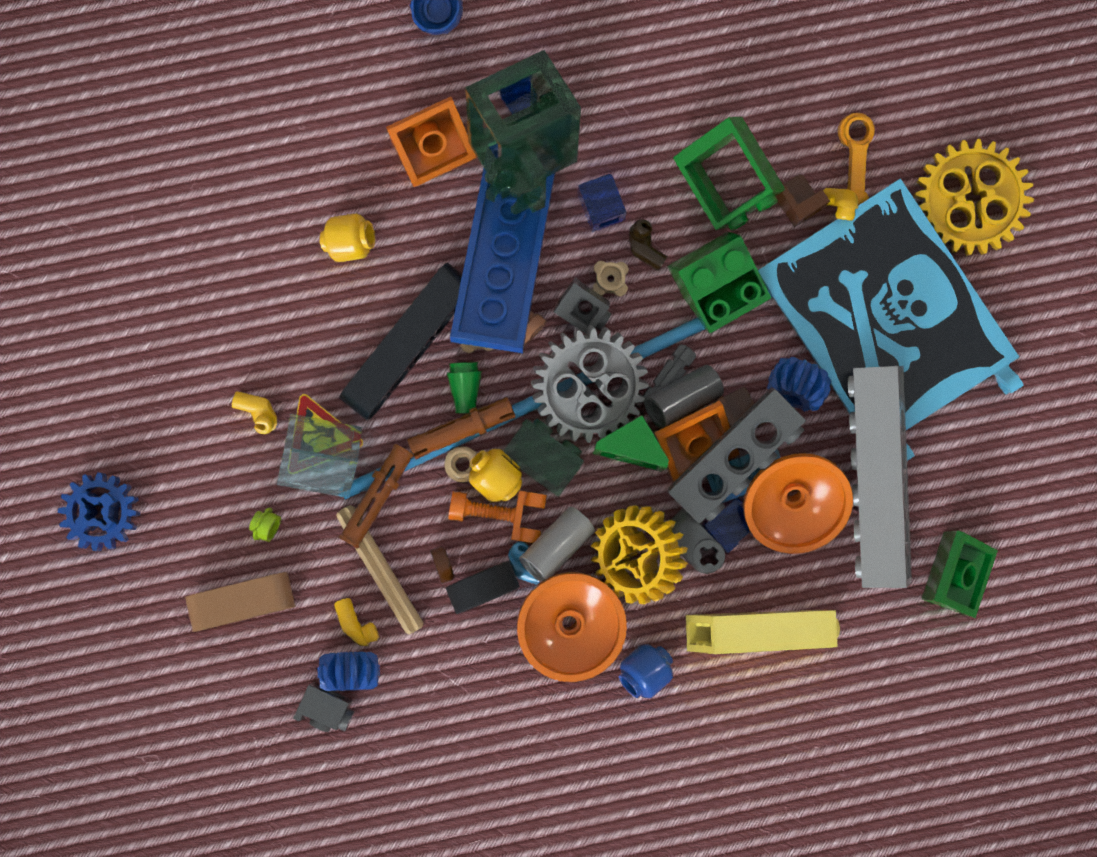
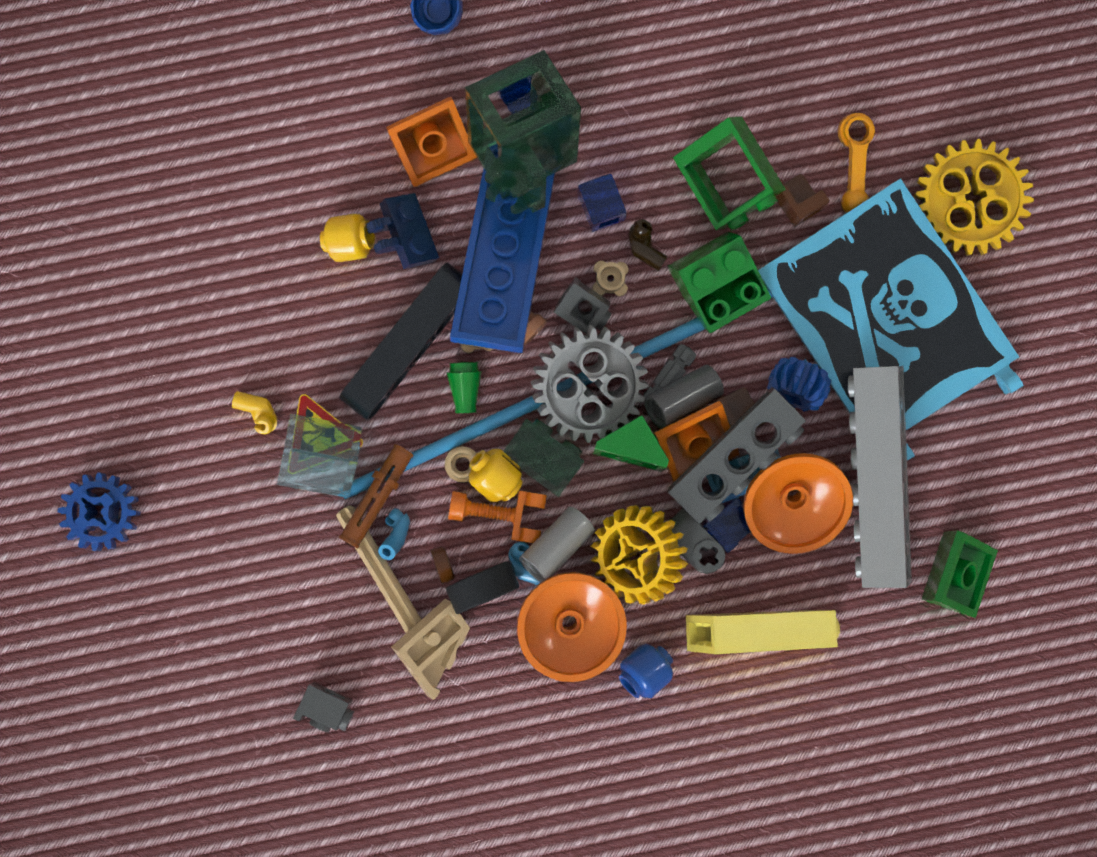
medium nougat beam [185,571,296,632] -> none
lime plate [249,508,281,542] -> none
blue gear [317,652,380,691] -> none
yellow arm [334,598,379,646] -> none
dark orange pin [407,396,516,460] -> none
yellow arm [823,188,859,221] -> none
none -> dark blue hinge [366,193,439,269]
none -> dark azure arm [378,508,410,560]
none -> tan wing [391,599,470,700]

